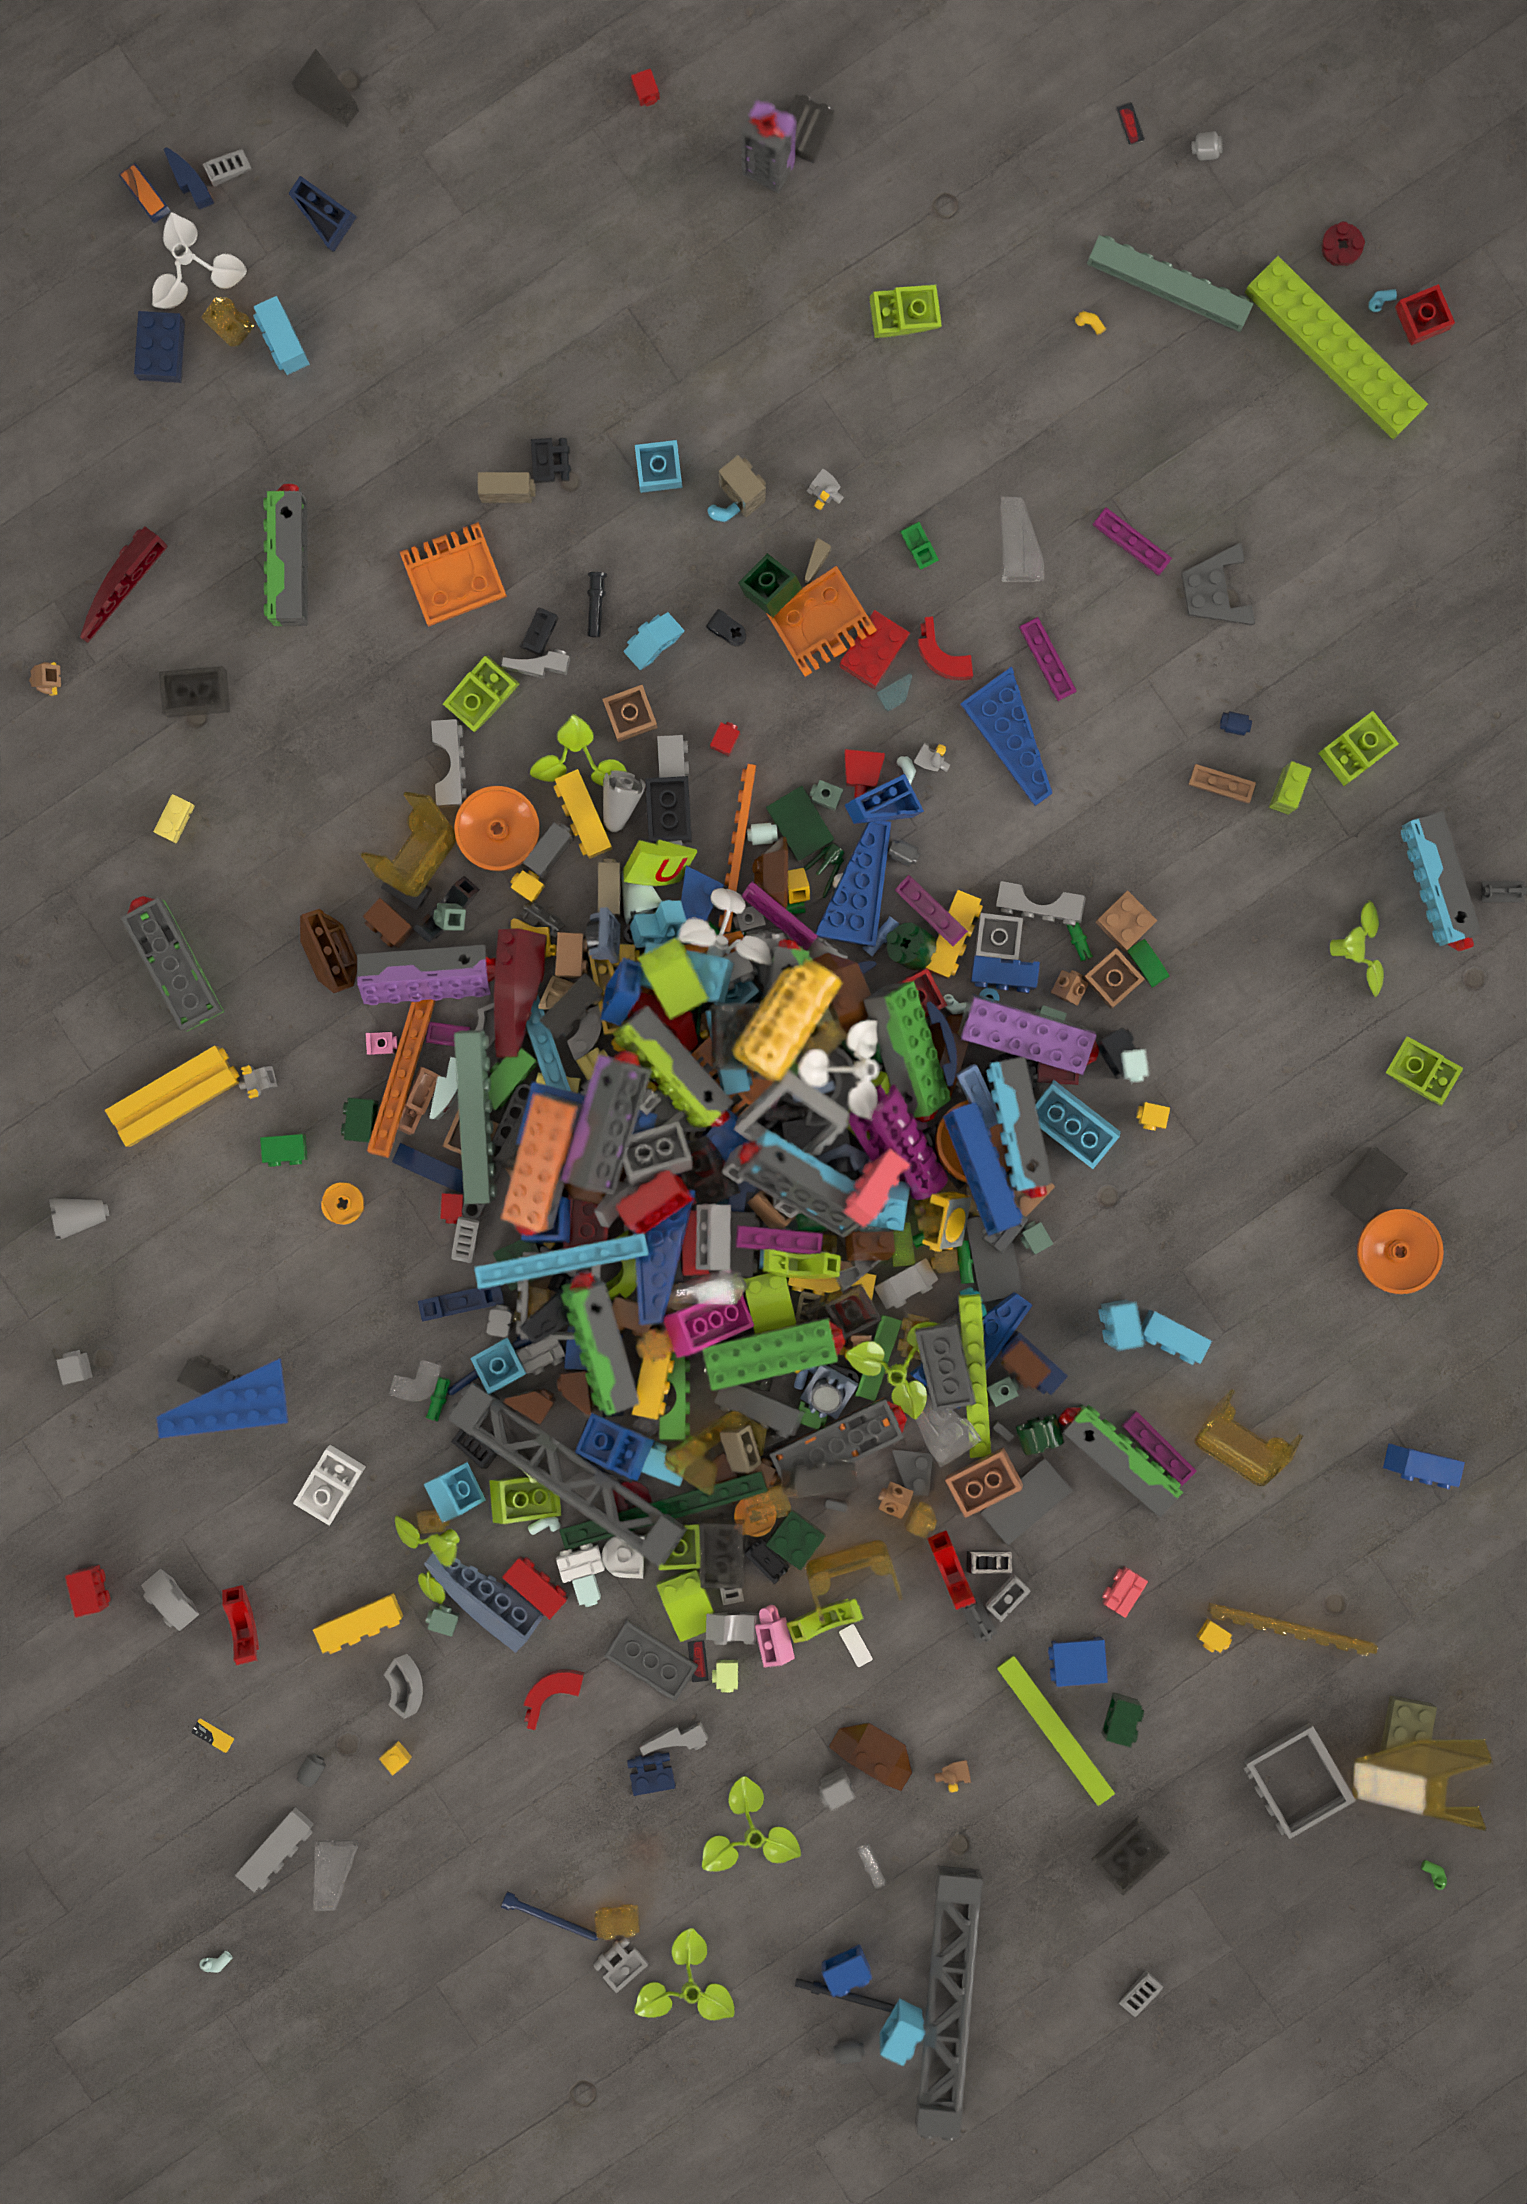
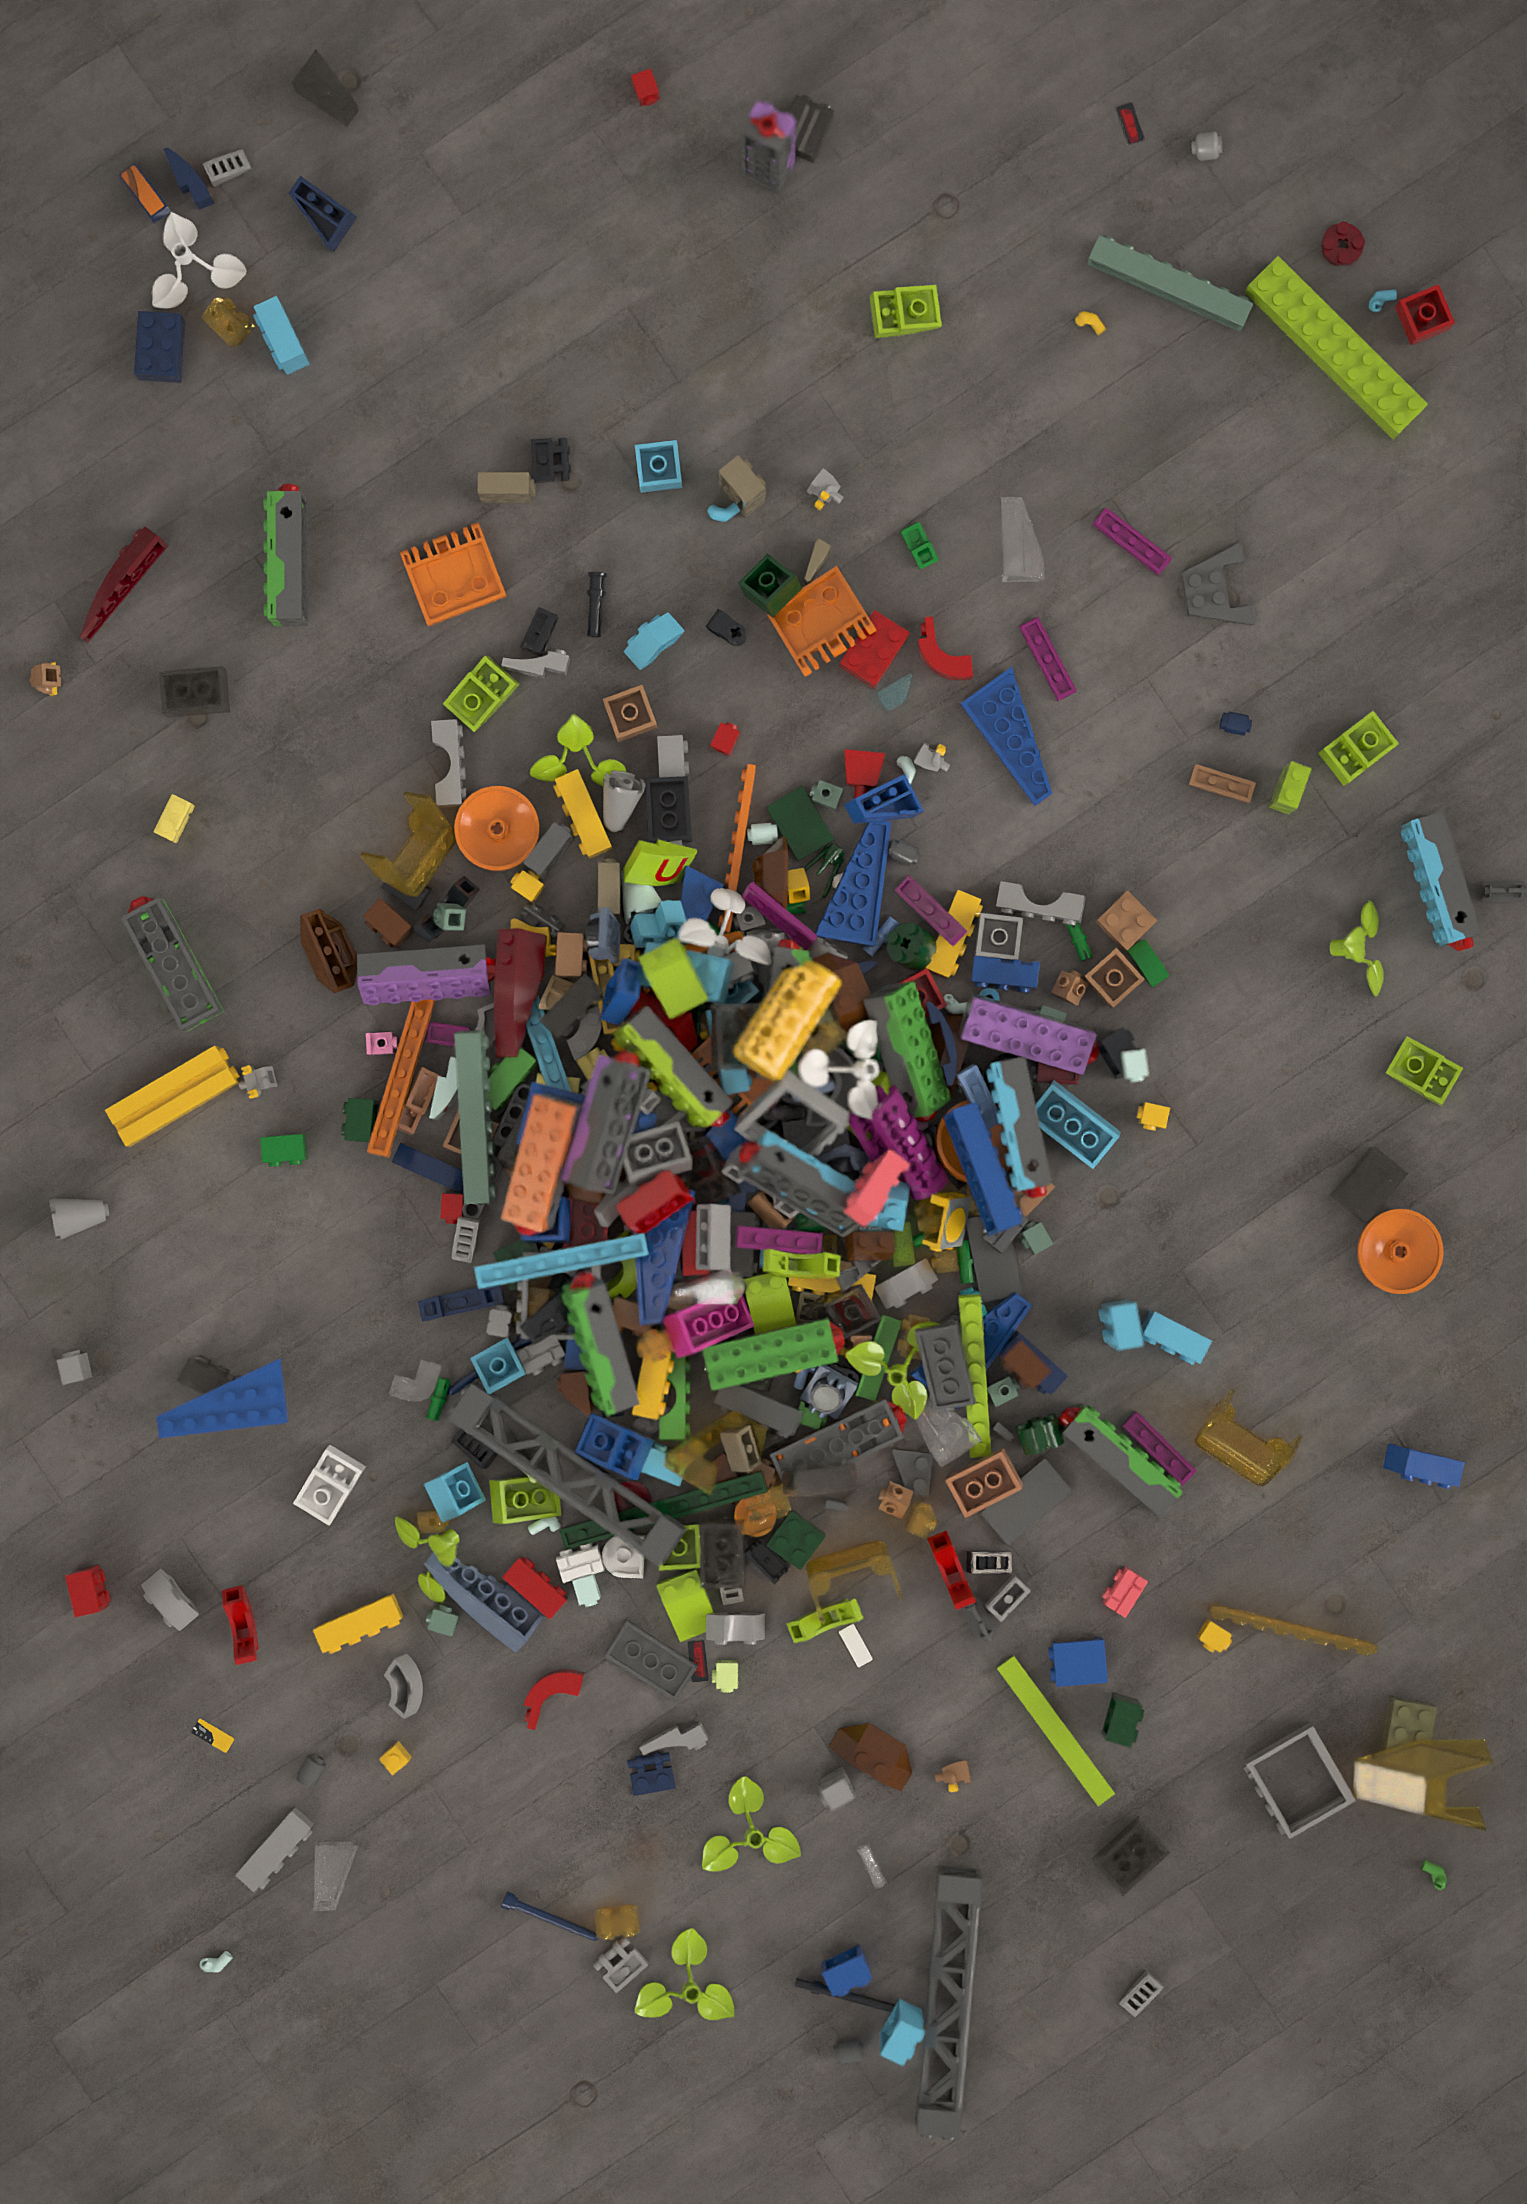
light orange plate [321,1182,364,1225] -> none
reddish brown slope [504,1388,556,1424] -> none
bright pink brick [755,1605,795,1667] -> none

